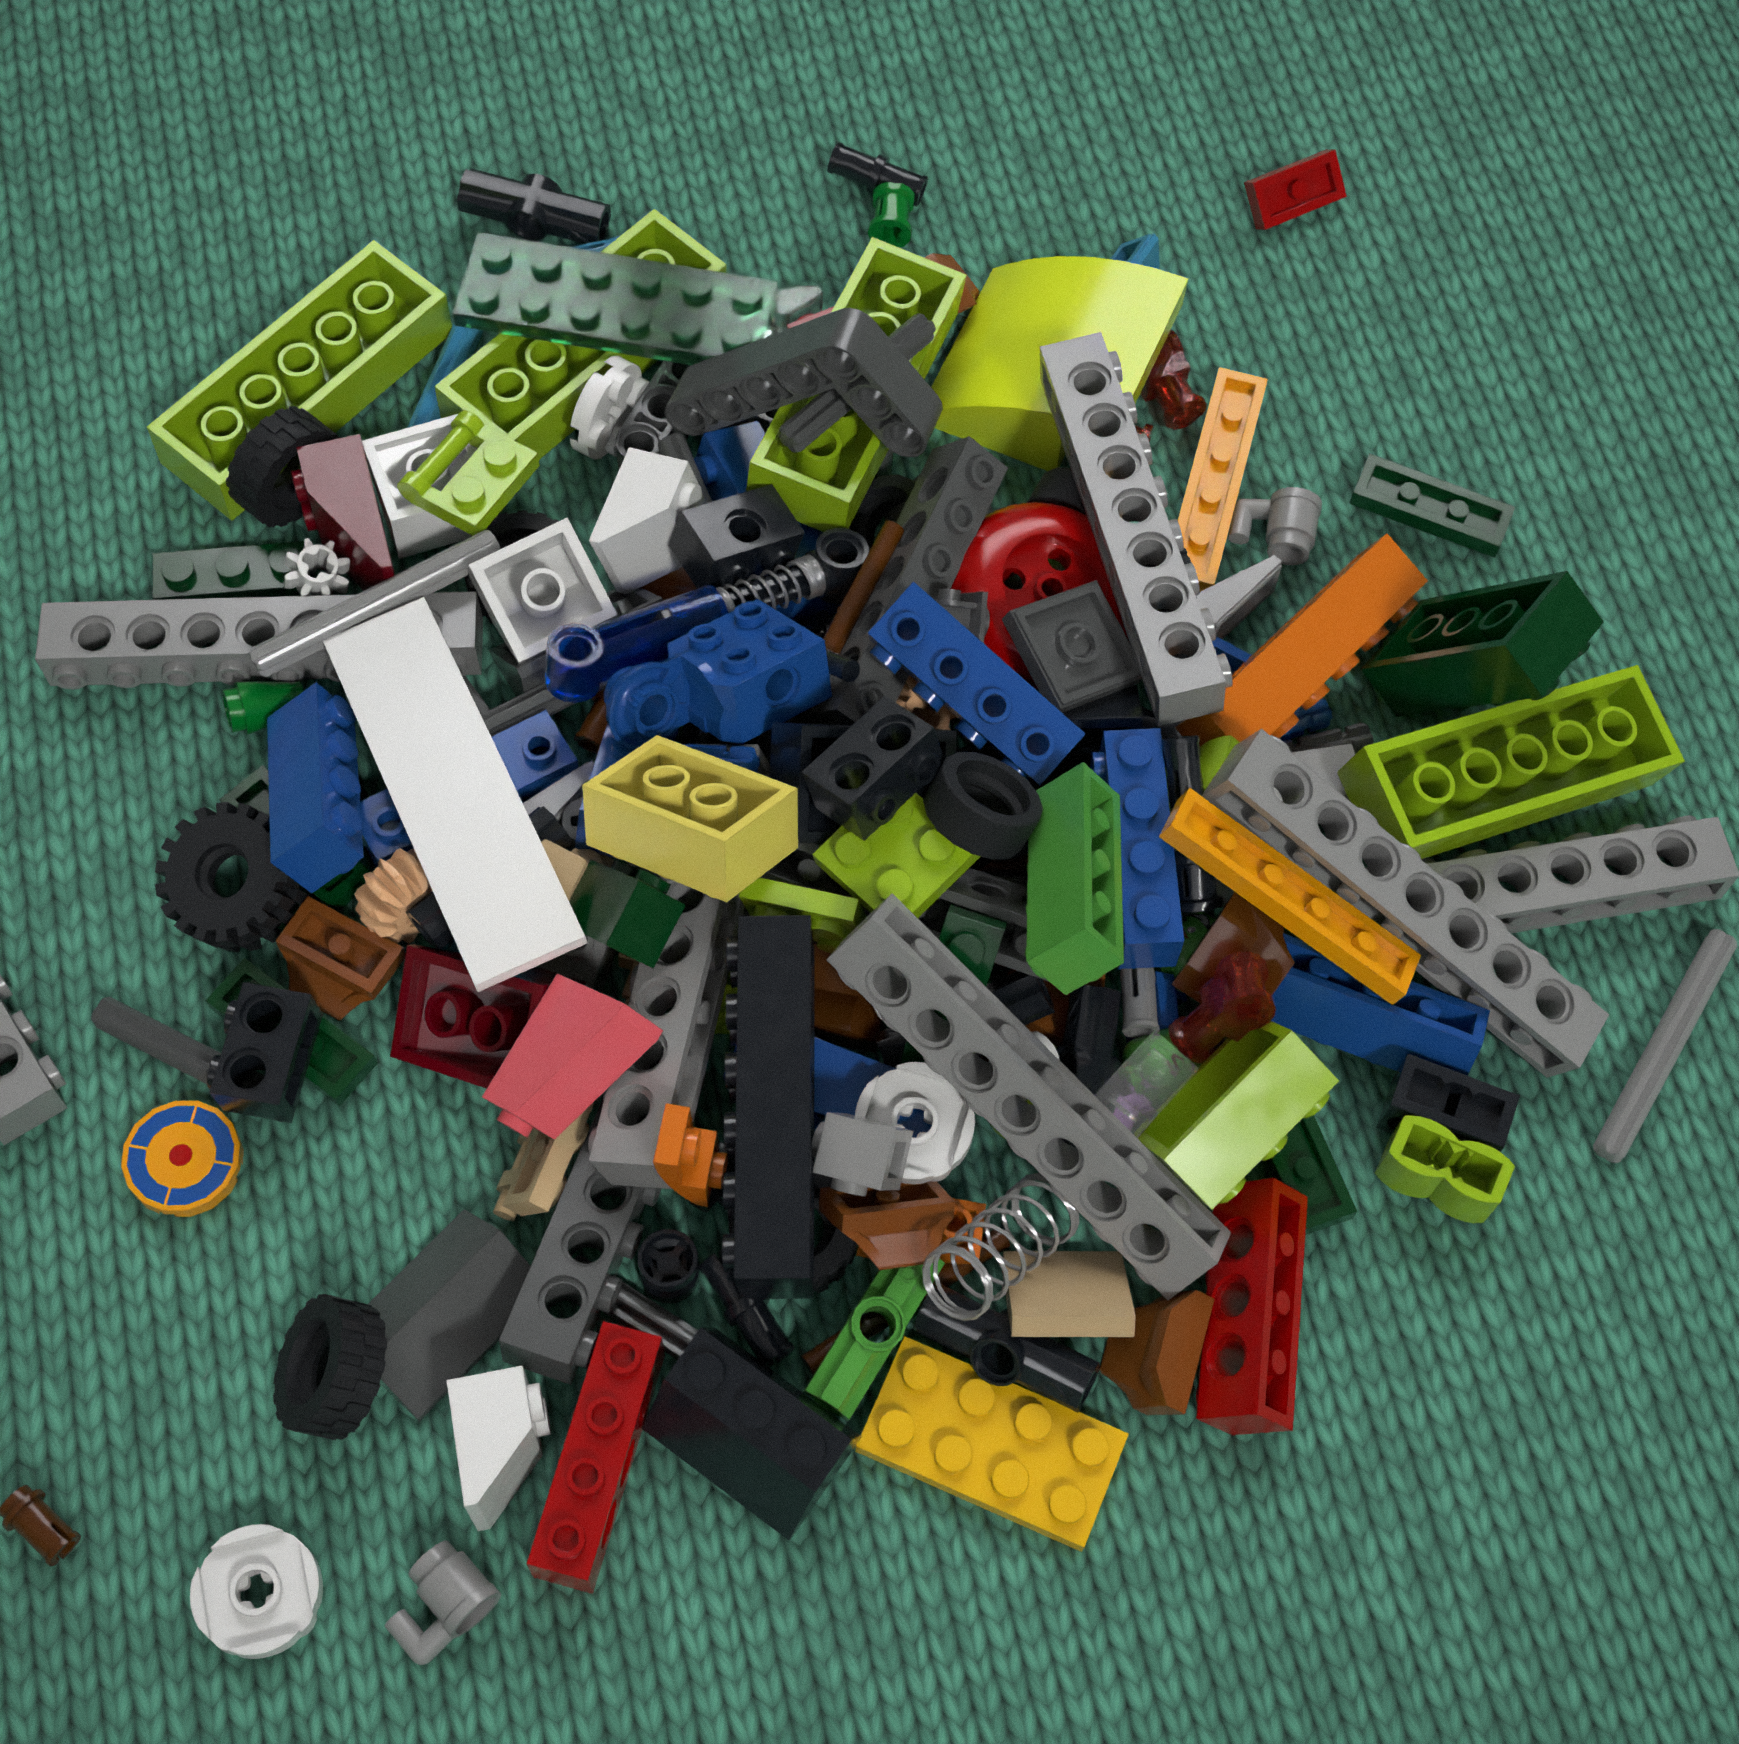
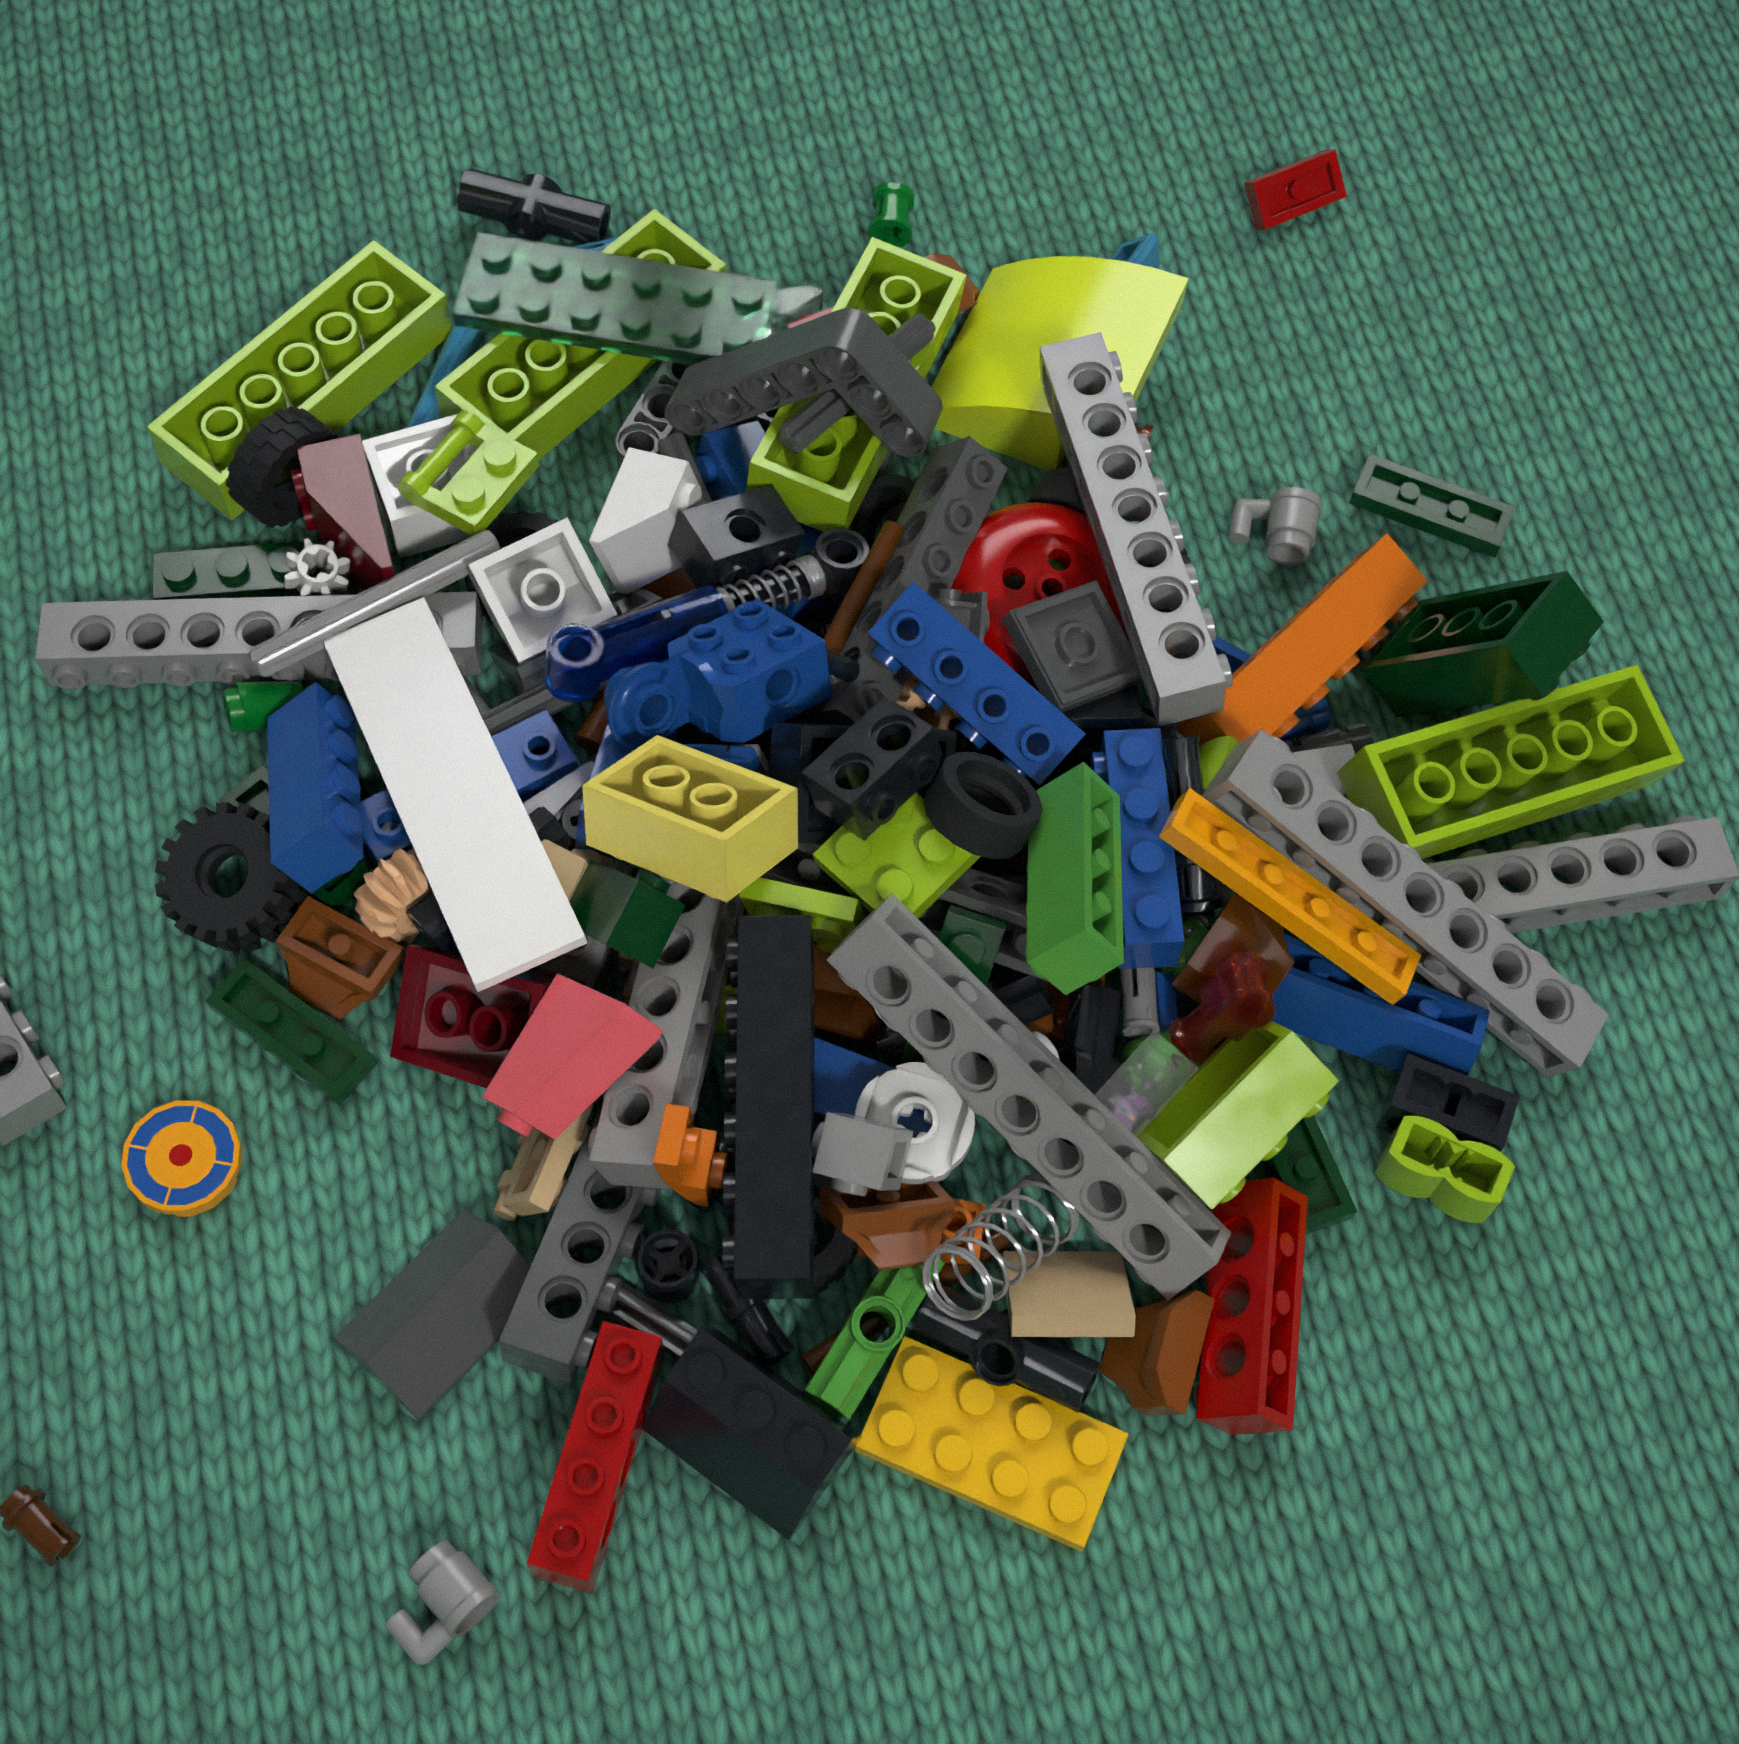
dark grey axle [91,997,299,1122] -> none
white plate [190,1524,323,1659] -> none
black brick [207,982,323,1123] -> none
black tyre [273,1294,387,1440] -> none
white slope [446,1366,551,1531] -> none
white plate [570,355,650,459] -> none
black pin [827,142,928,207] -> none
clear red connector [1141,329,1207,430] -> none
light orange plate [1177,367,1268,592] -> none
light grey slope [1197,555,1282,639] -> none
light grey axle [1593,929,1737,1163] -> none

